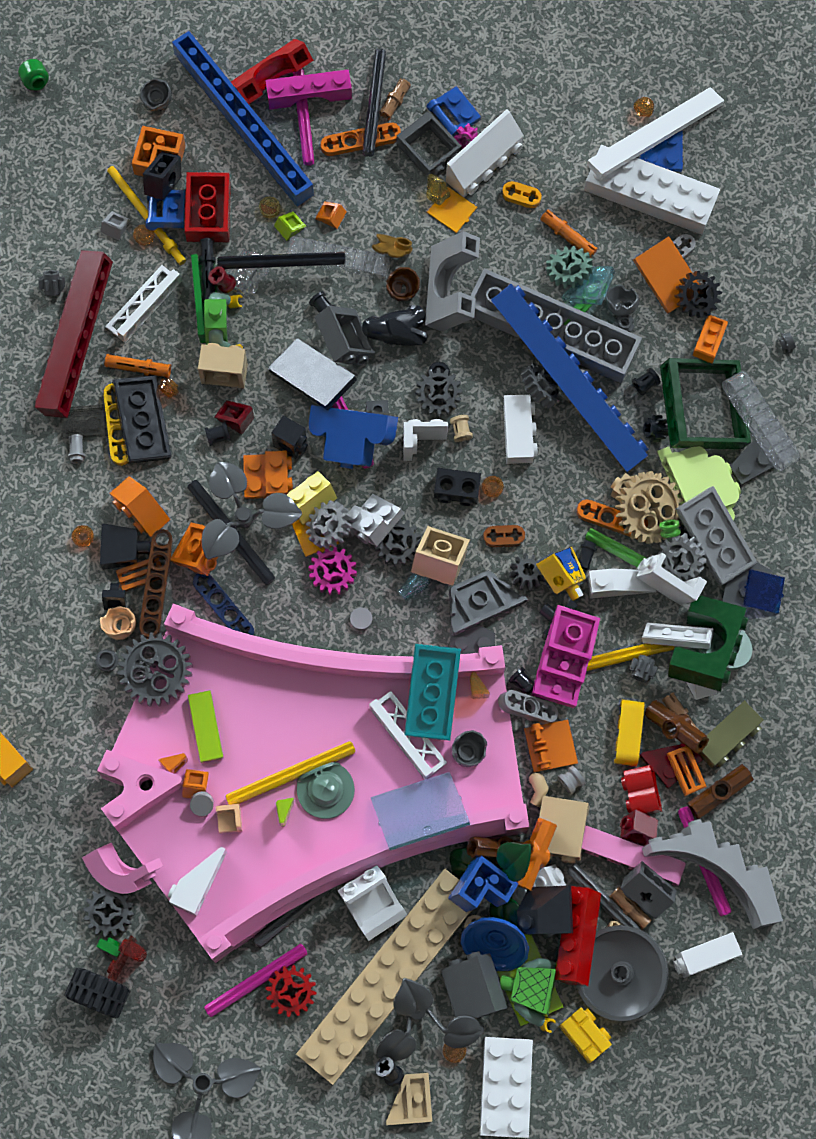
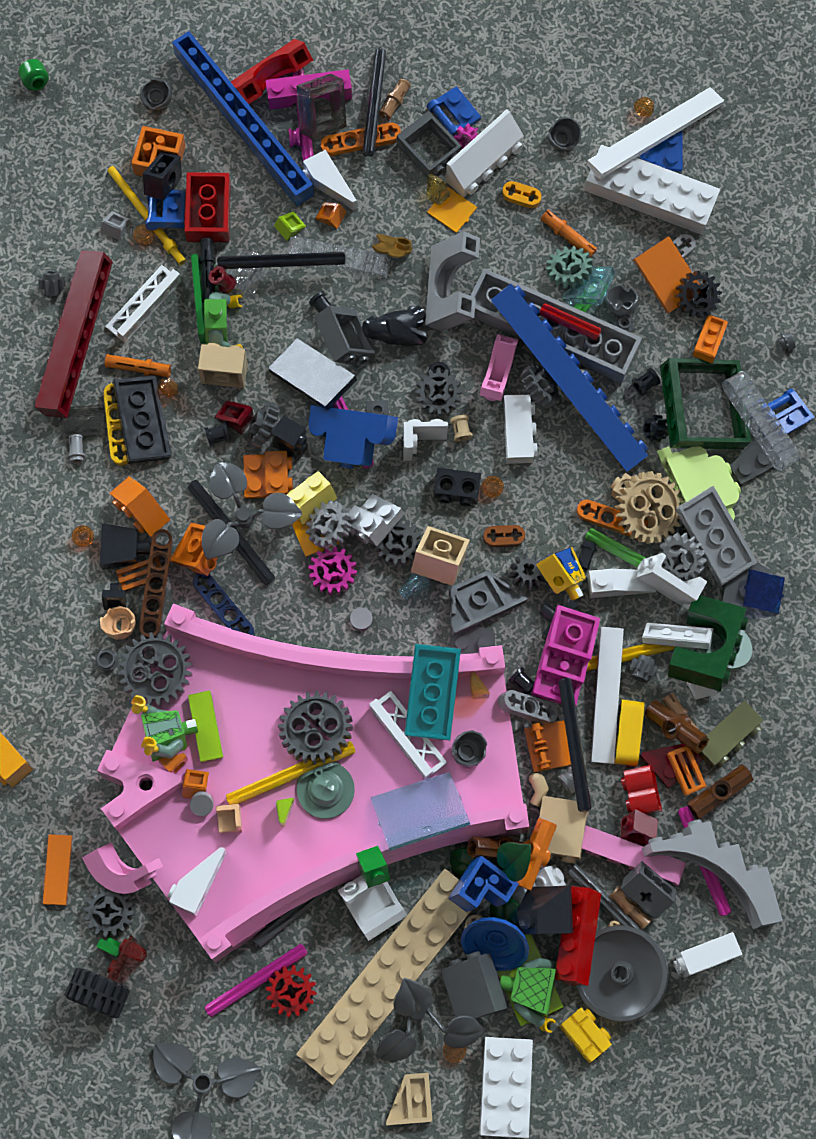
clear yellow tile [259,196,280,219] -> none
black bush [375,1057,404,1087] -> none
reddish brown hair [386,267,420,301] -> none
bright green bush [659,520,681,538] -> none
none -> orange tile [43,834,73,906]
none -> torso [131,695,198,762]
none -> dark grey gear [248,401,279,449]
none -> dark grey gear [278,691,353,765]
none -> dark pink bush [288,128,301,148]
none -> clear smoke window [296,73,347,140]
none -> white slope [302,150,357,210]
none -> green brick [356,846,390,888]
none -> bright pink arch [479,334,519,401]
none -> red axle [539,303,601,340]
none -> dark grey hair [548,117,582,151]
none -> black axle [558,678,592,812]
none -> white tile [591,627,624,764]
none -> plate [757,389,815,439]

